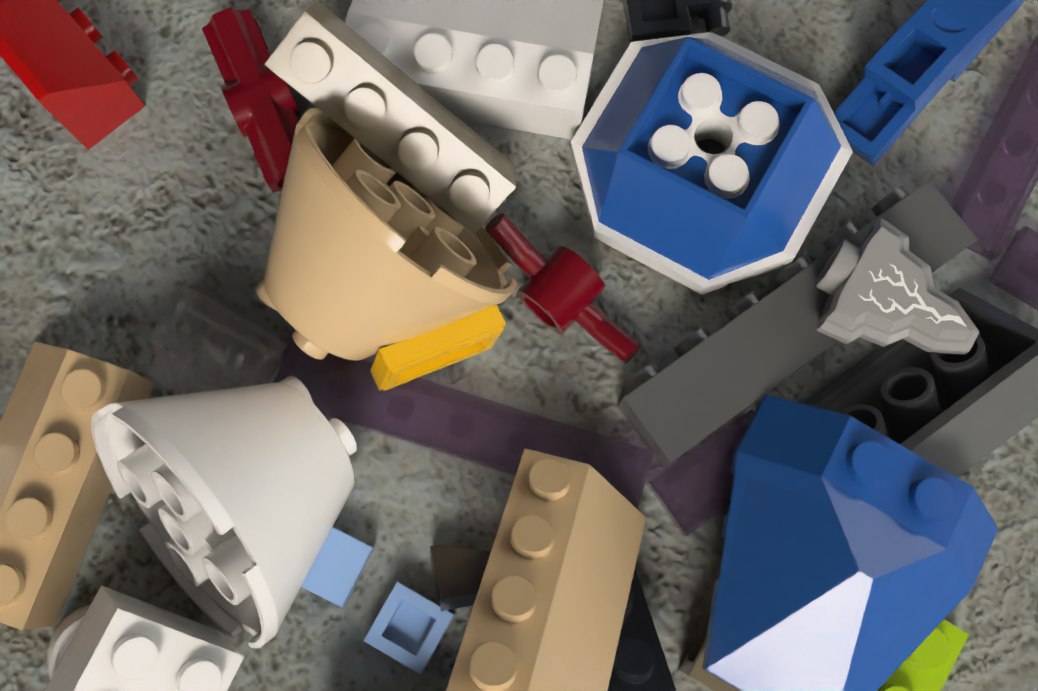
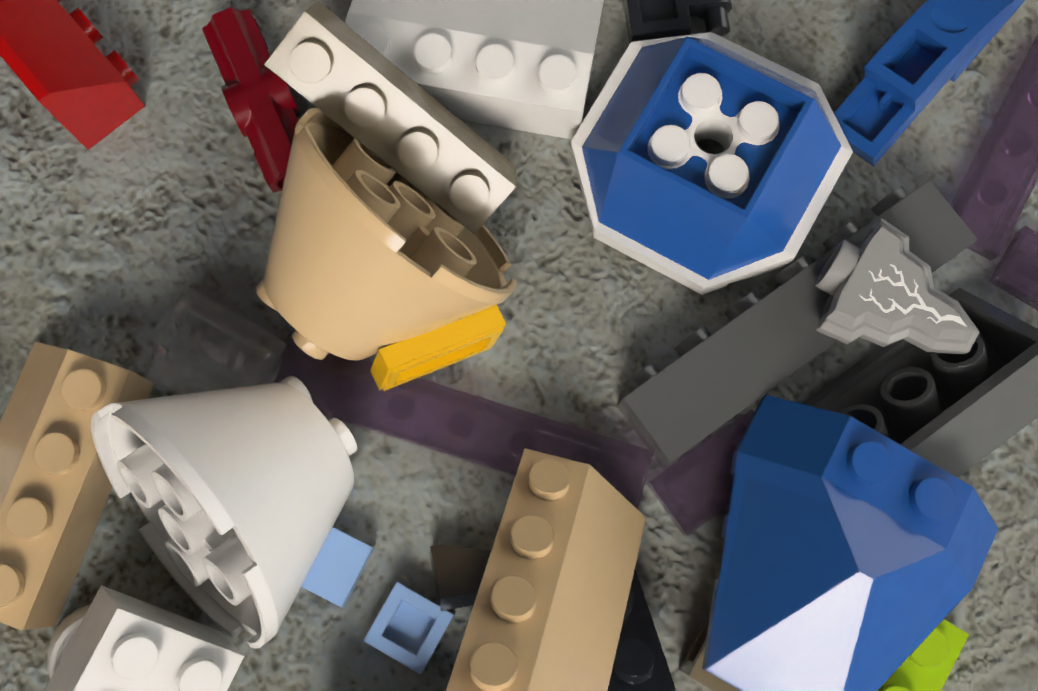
dark red piece [485,213,641,364] -> none

